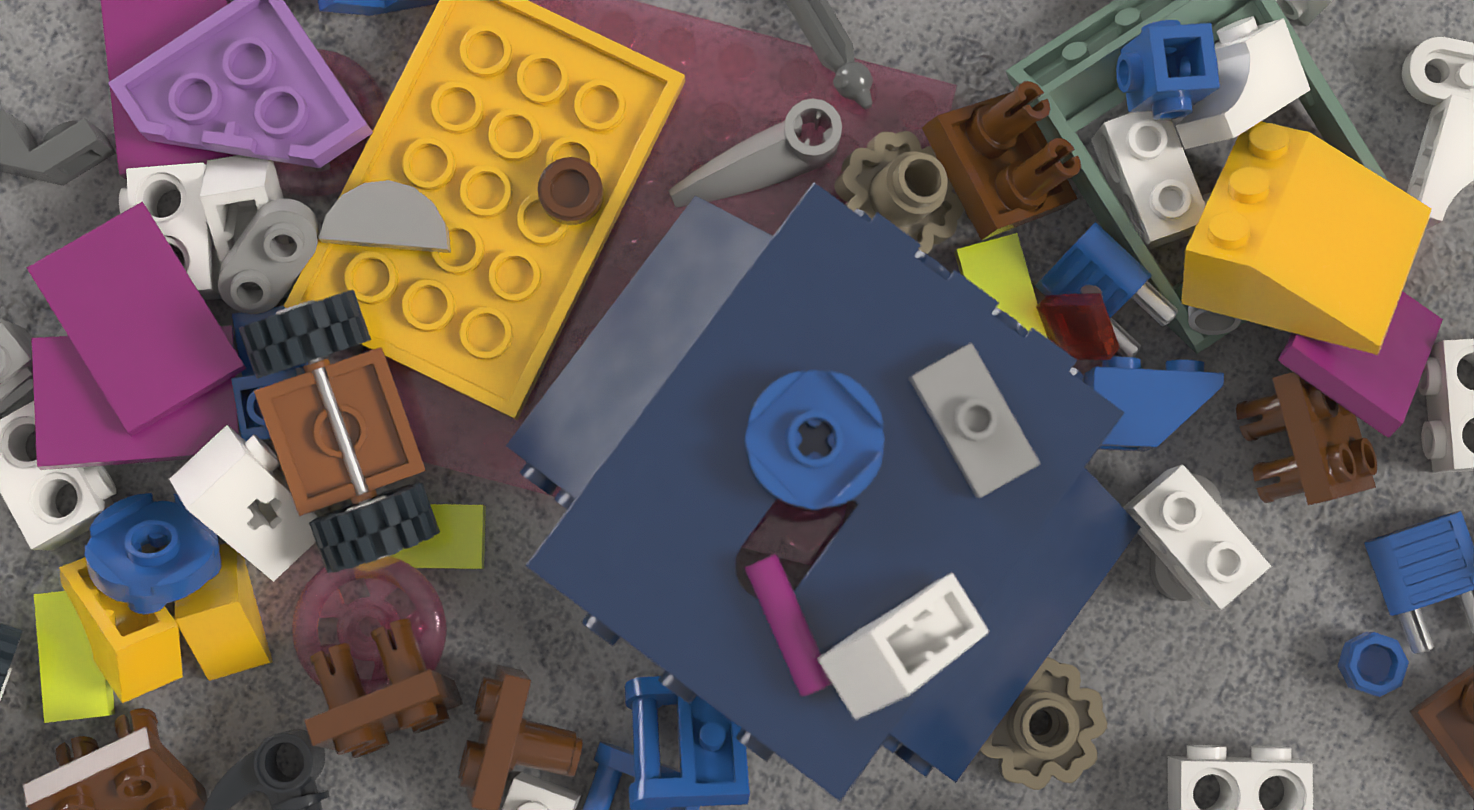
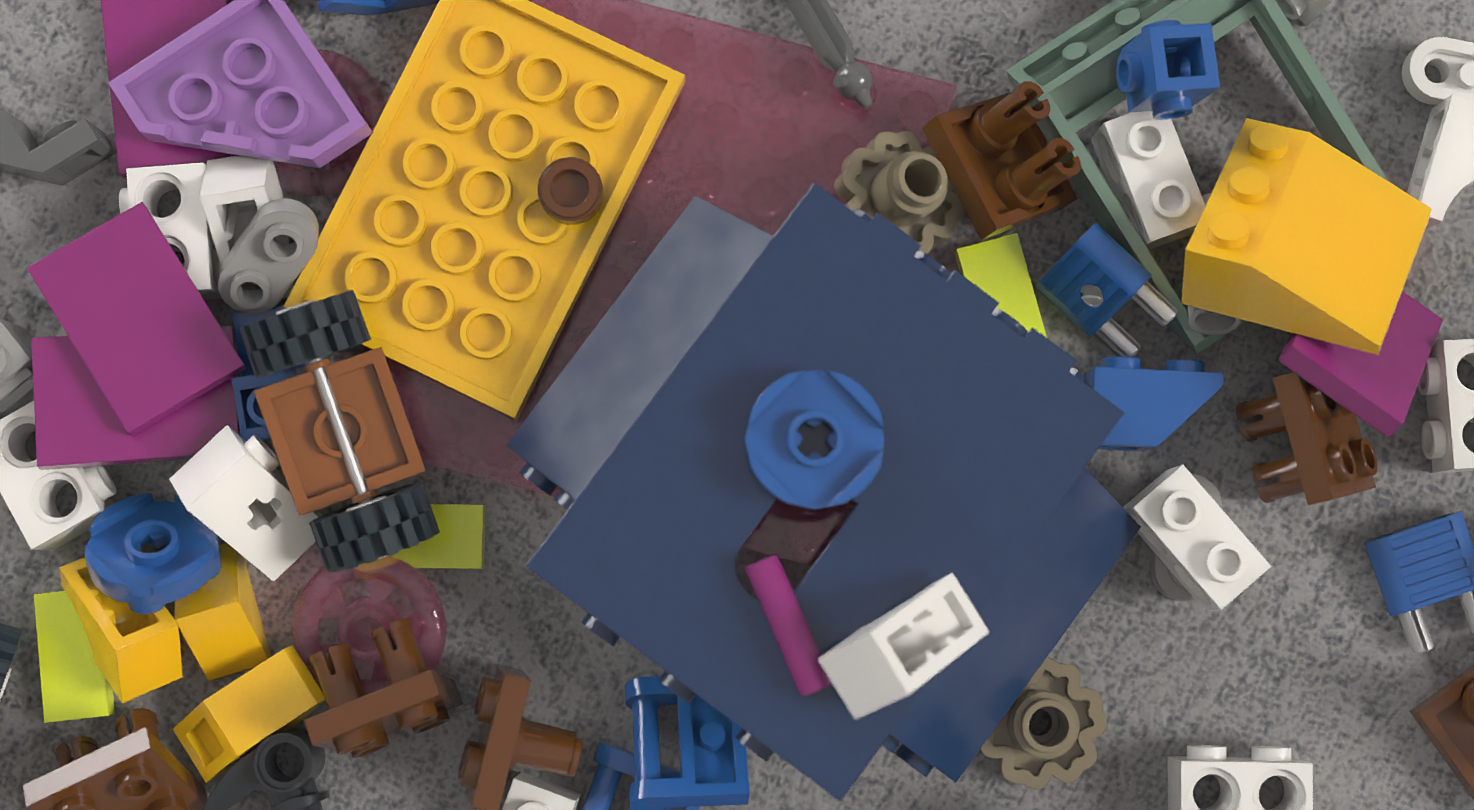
light grey tile [318,180,451,253] -> none
light grey piece [668,98,842,208] -> none
light grey plate [909,343,1040,499] -> none
clear red tile [1036,293,1120,360] -> none
white arch [1176,16,1310,149] -> none
blue tile [1337,632,1409,697] -> none
none -> yellow slope [173,645,326,783]

